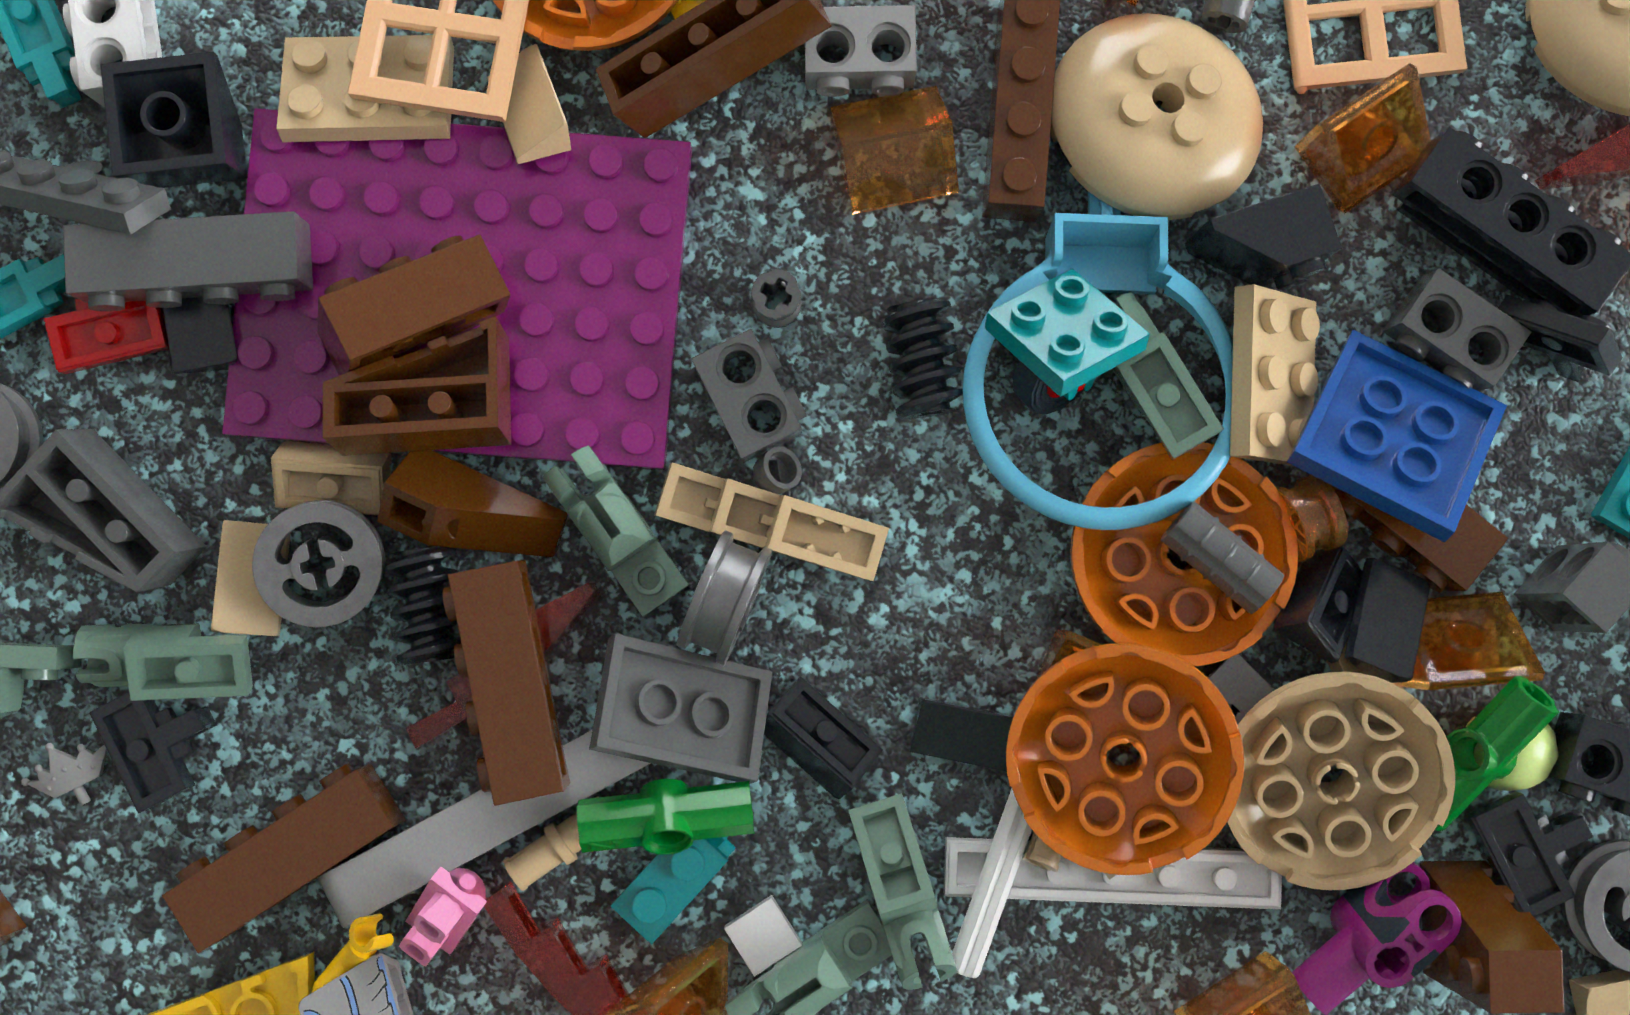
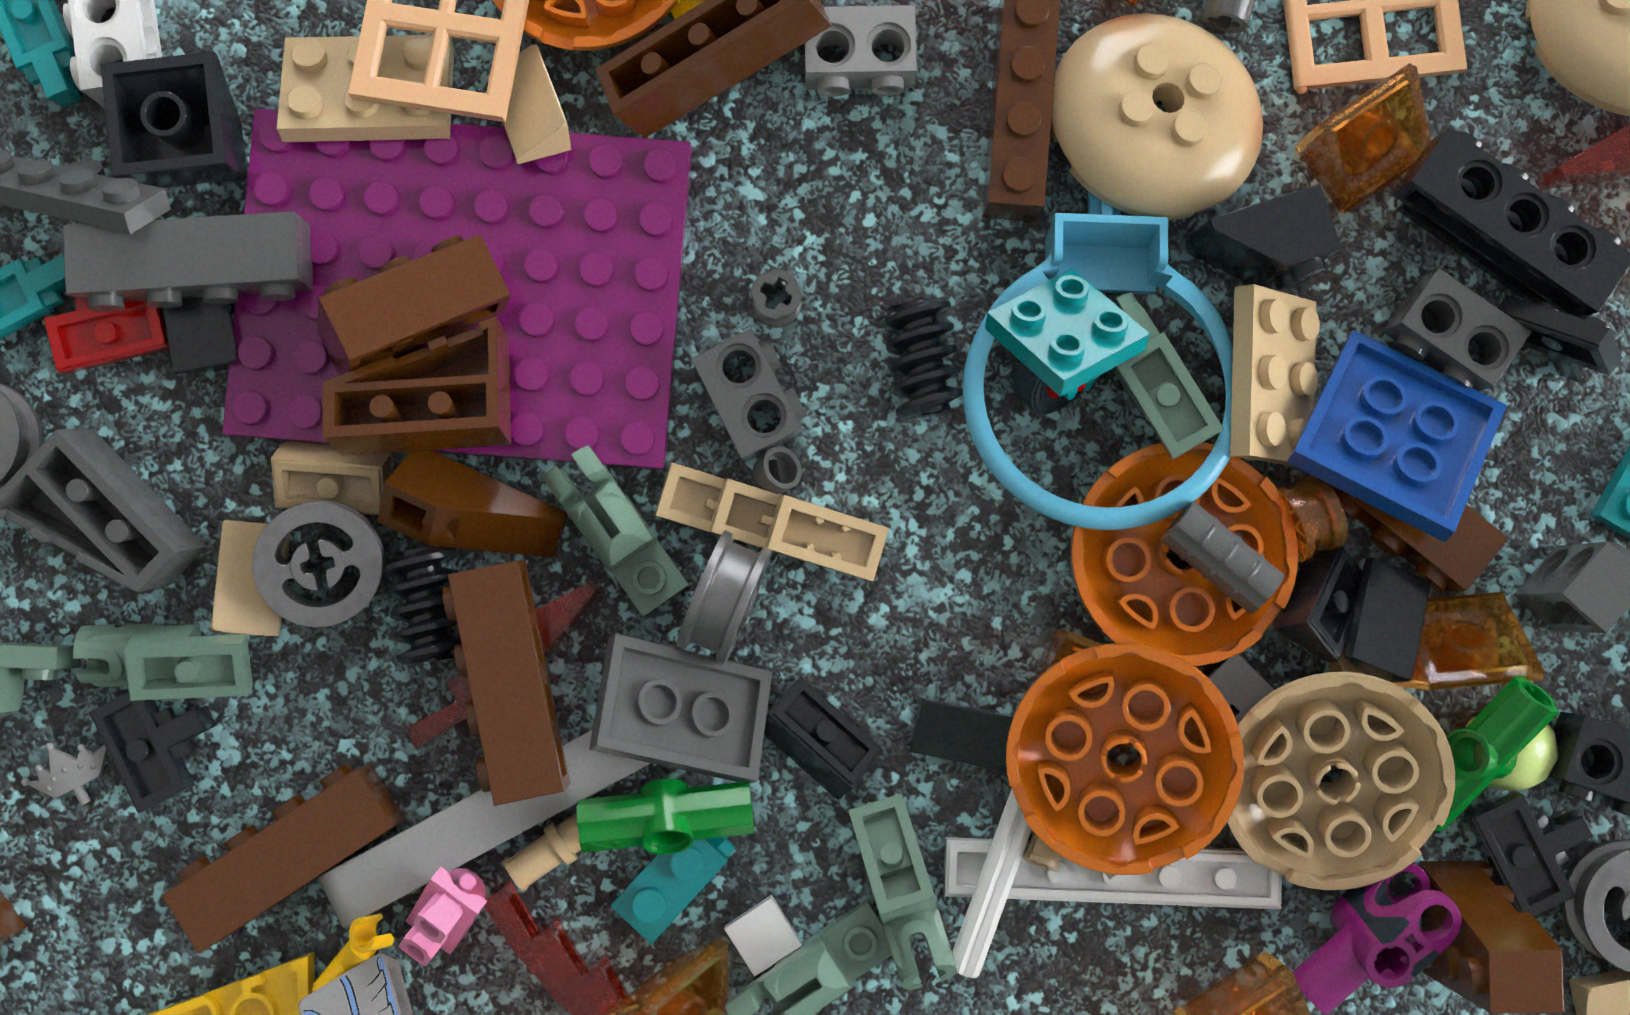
clear orange slope [830,86,959,215] -> none

